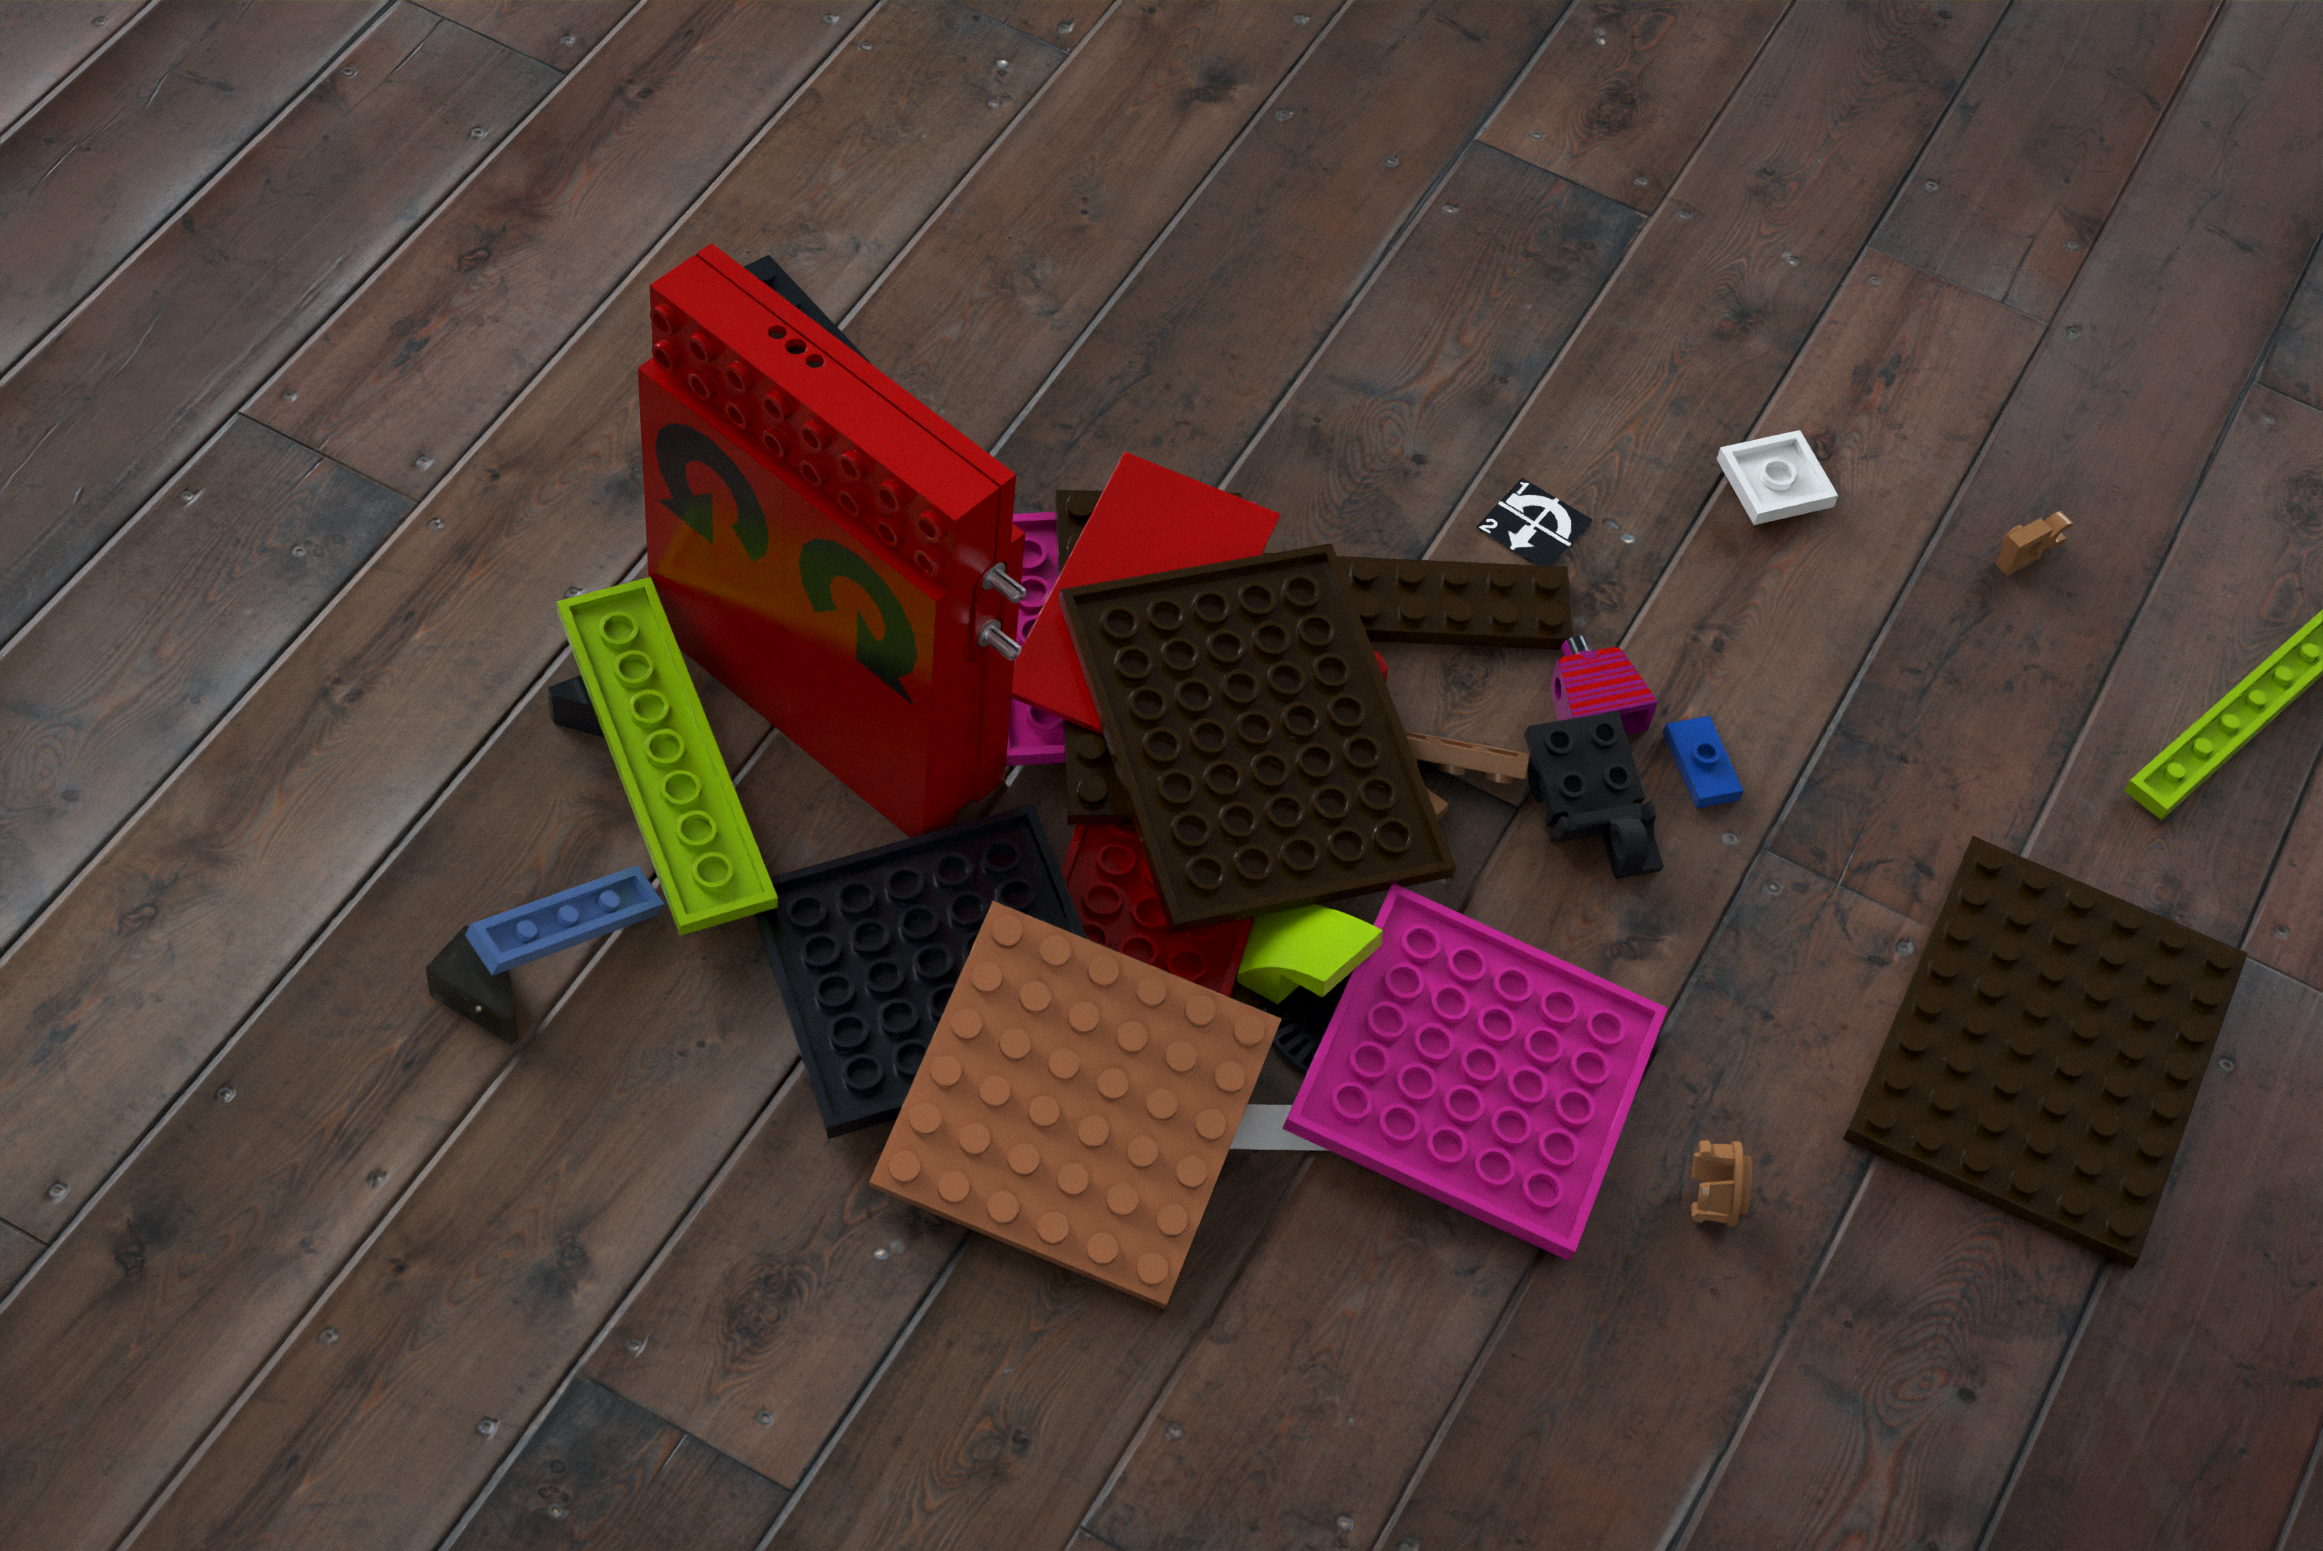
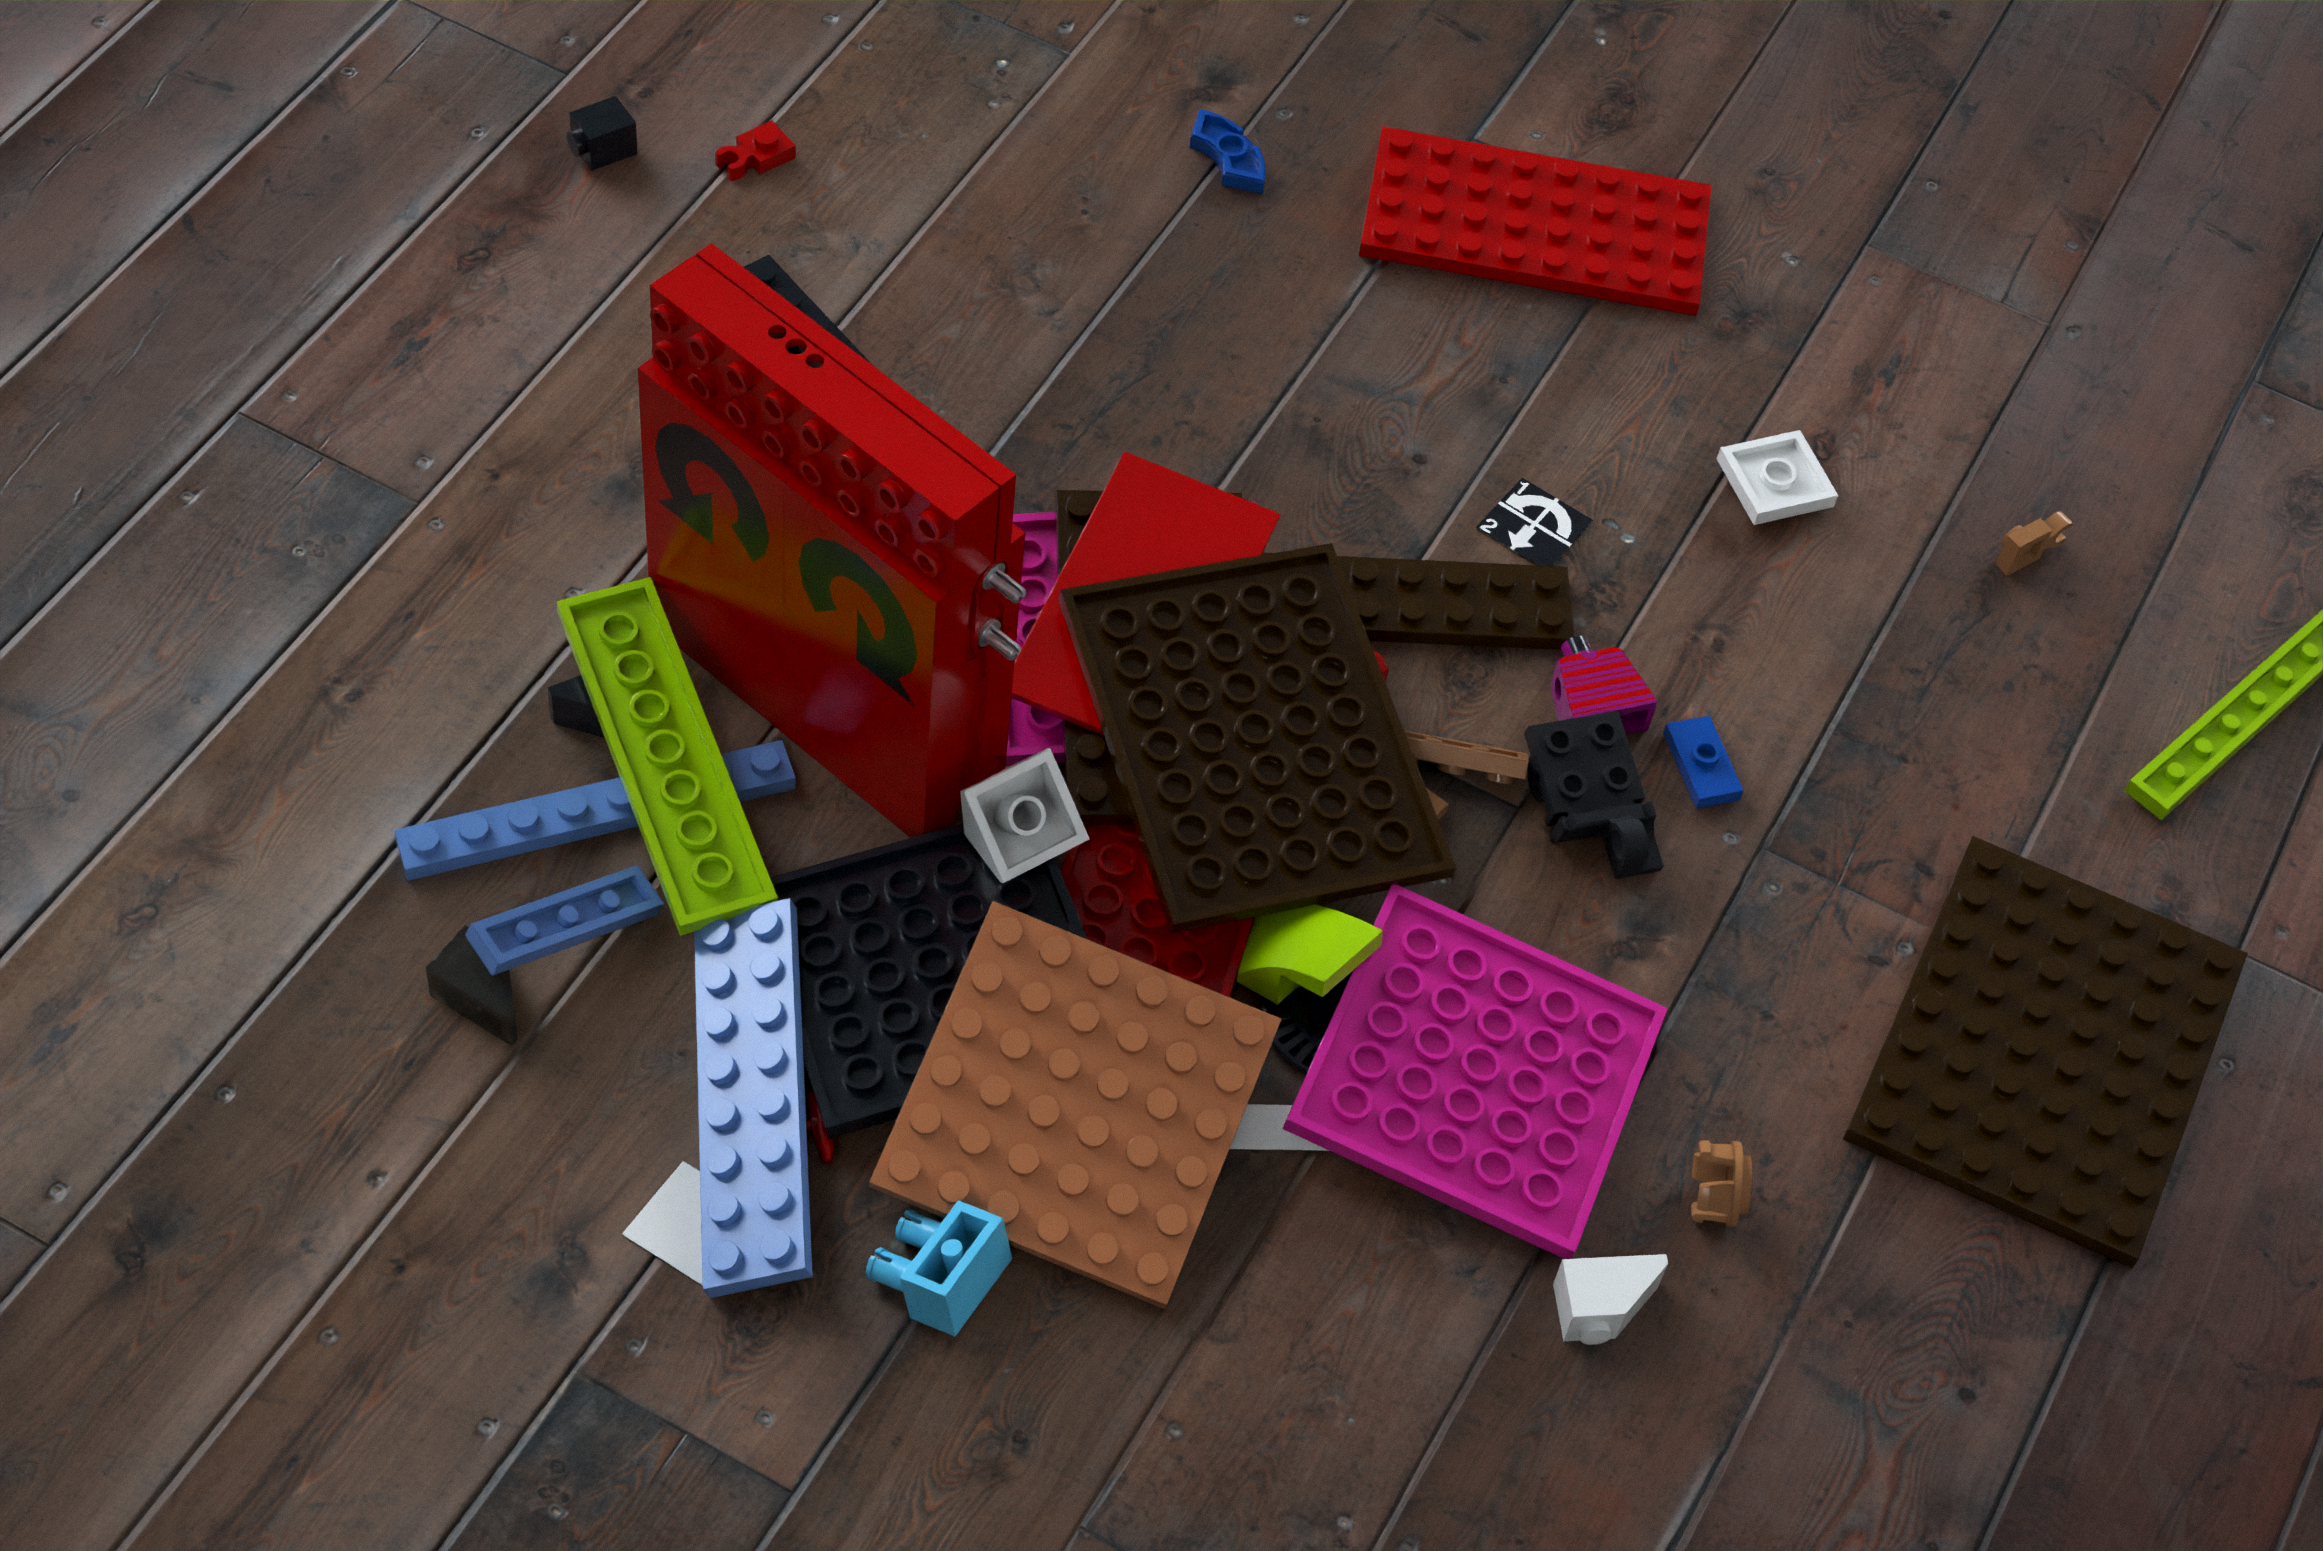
none -> medium blue plate [394,740,796,881]
none -> black brick [567,96,638,171]
none -> white sticker [622,1161,703,1286]
none -> medium blue plate [694,898,813,1298]
none -> red plate [715,121,796,181]
none -> red helmet [806,1091,834,1164]
none -> medium azure brick [866,1200,1012,1337]
none -> white slope [960,748,1090,883]
none -> blue tile [1189,109,1266,194]
none -> red plate [1359,126,1712,316]
none -> white slope [1553,1254,1668,1345]

